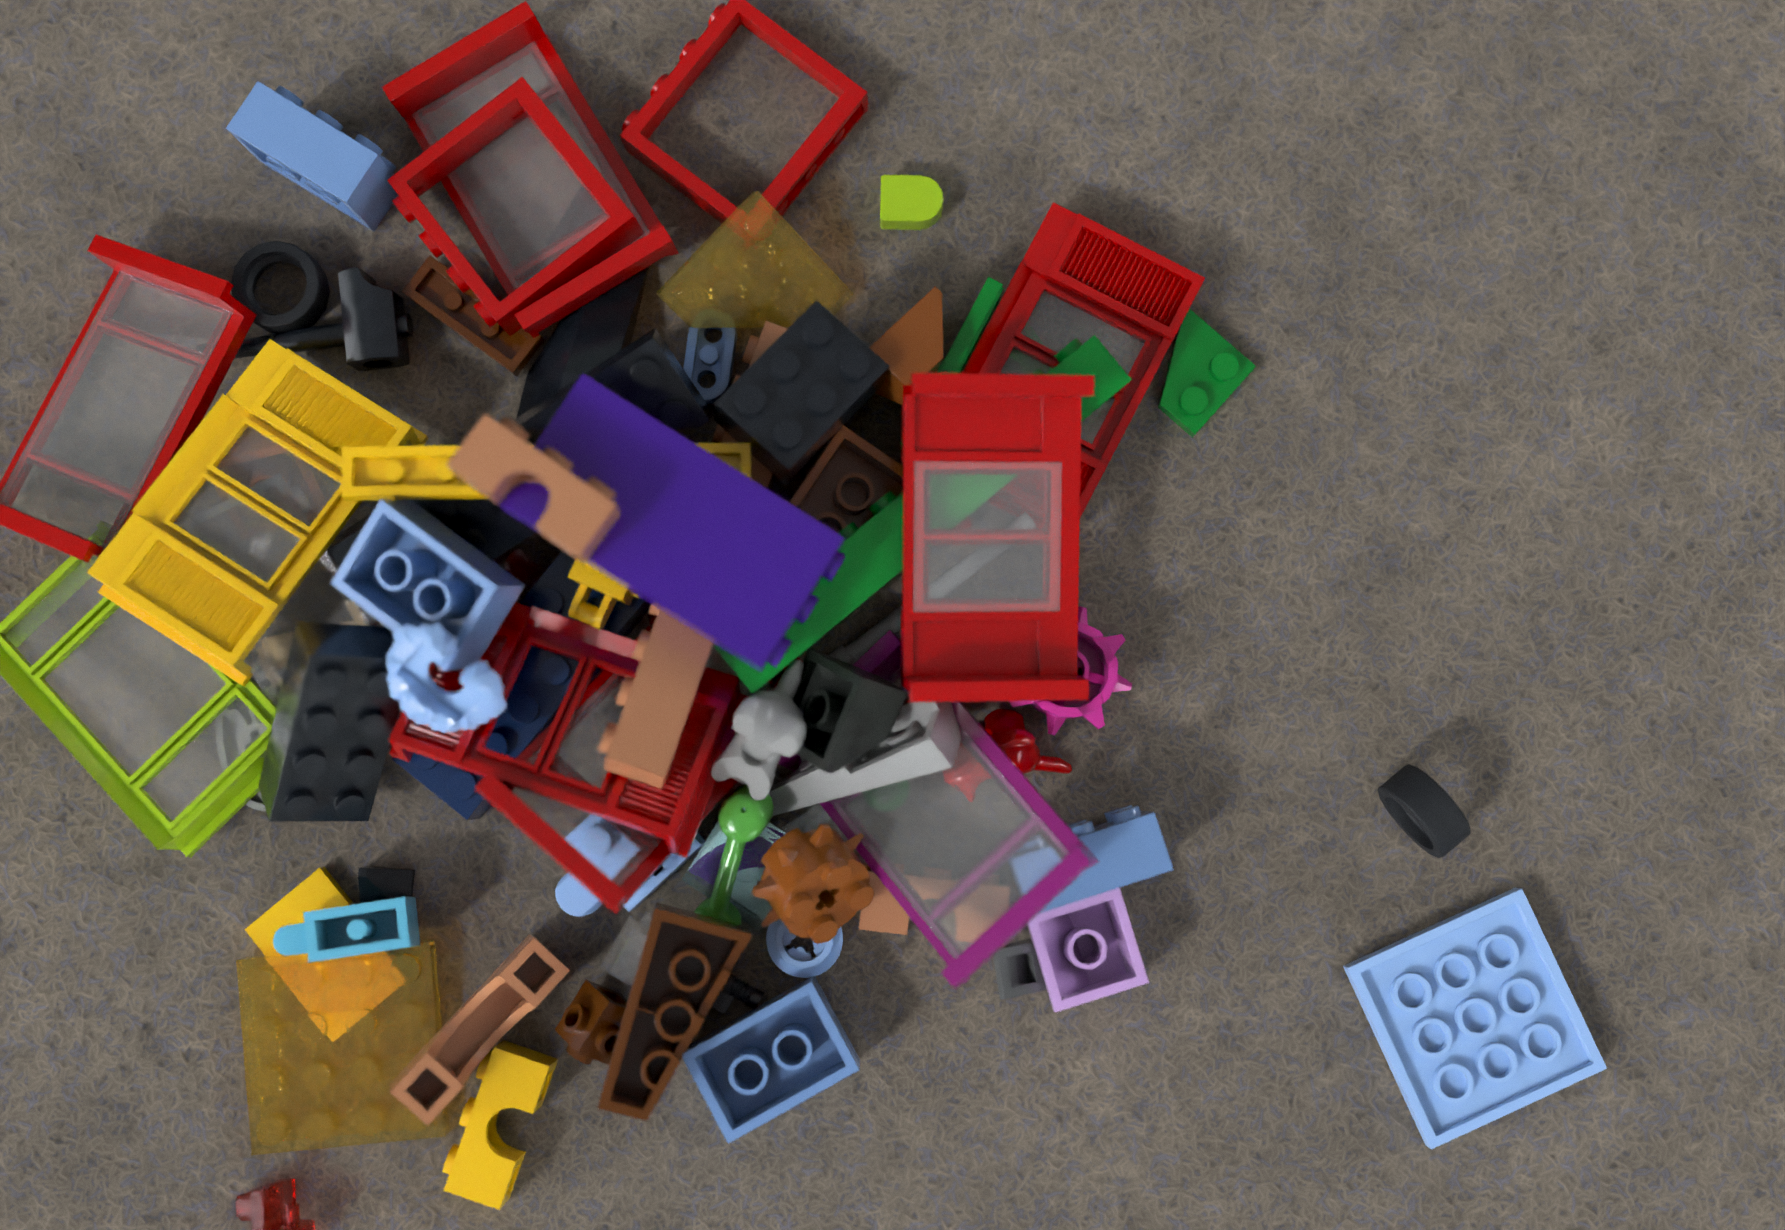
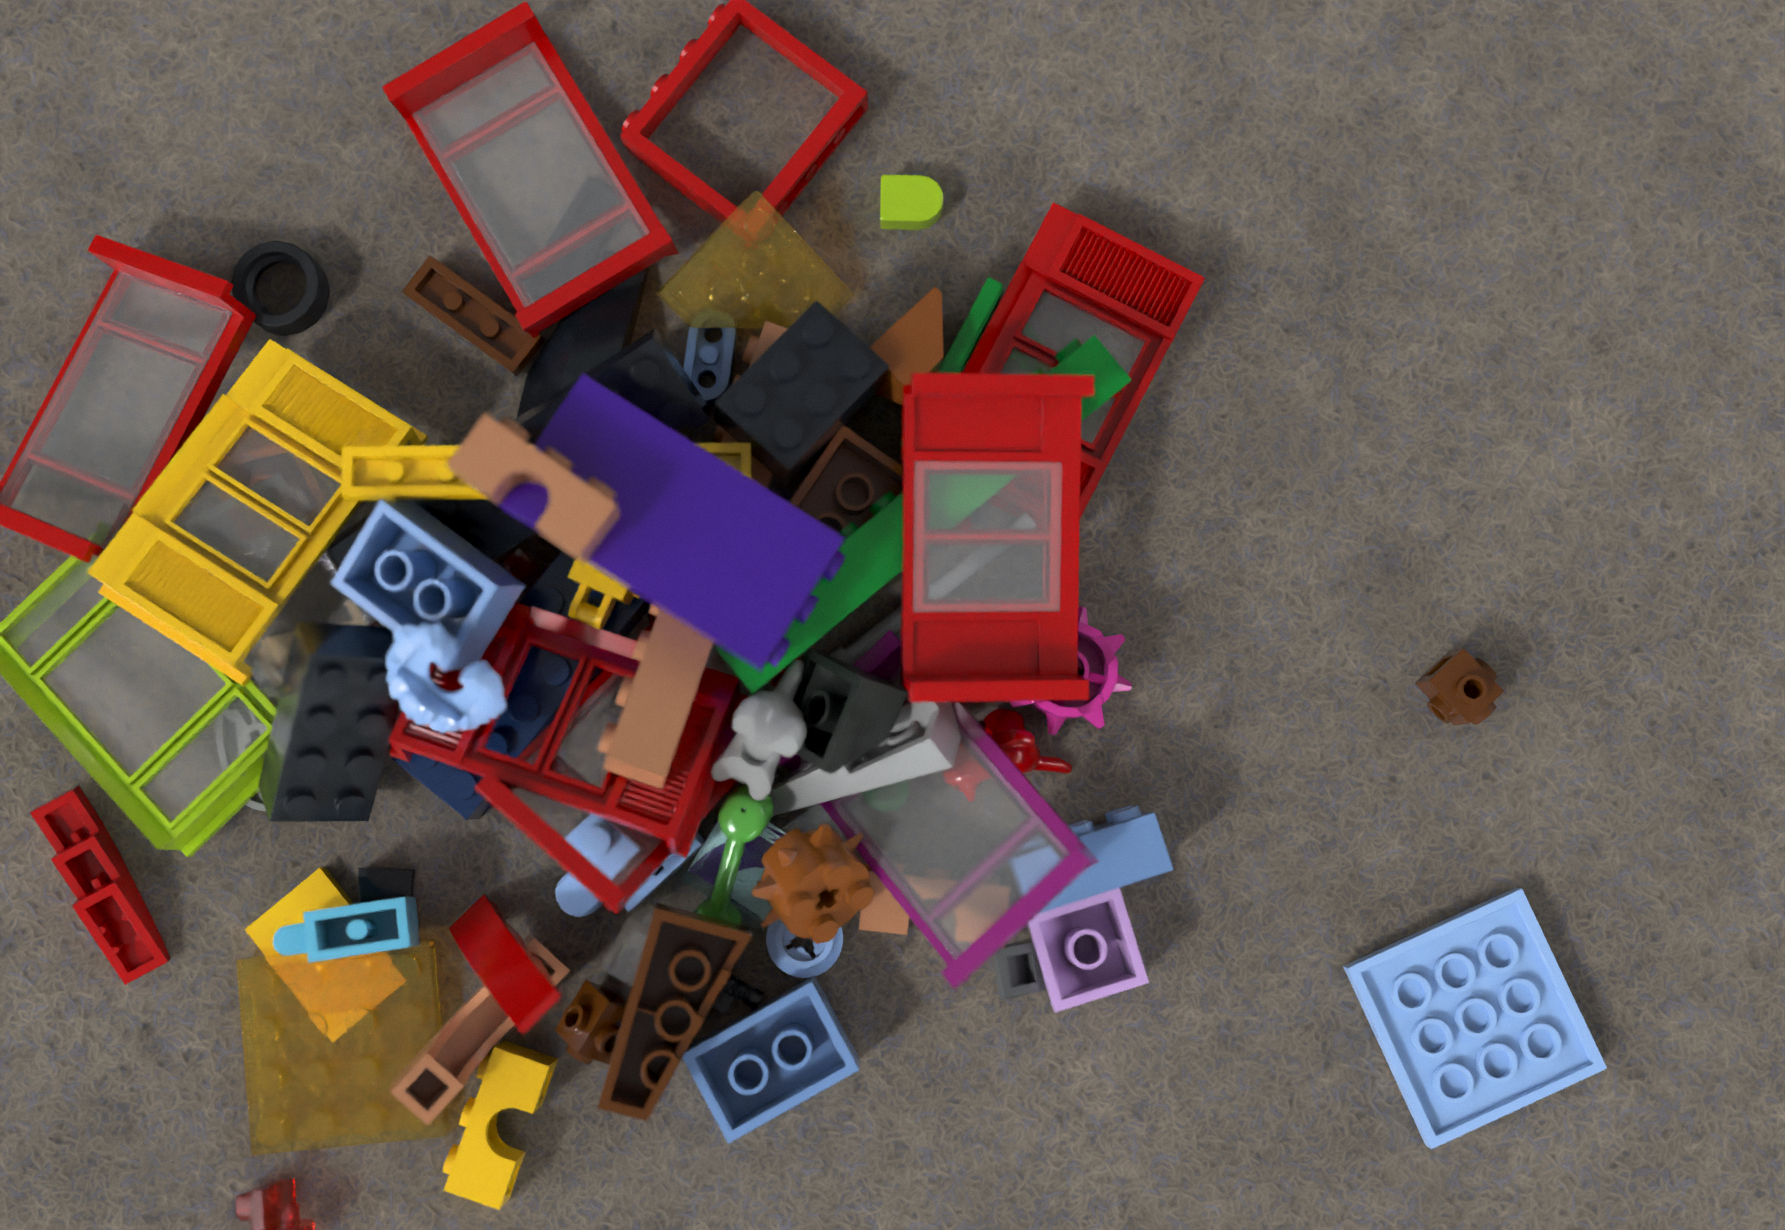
black piece [197,267,413,371] -> none
medium blue brick [226,81,398,231] -> none
red window [387,76,644,337] -> none
green wing [1158,308,1256,438] -> none
black tyre [1378,764,1471,858] -> none
none -> red slope [30,785,171,985]
none -> red slope [449,894,562,1034]
none -> reddish brown brick [1415,648,1504,725]

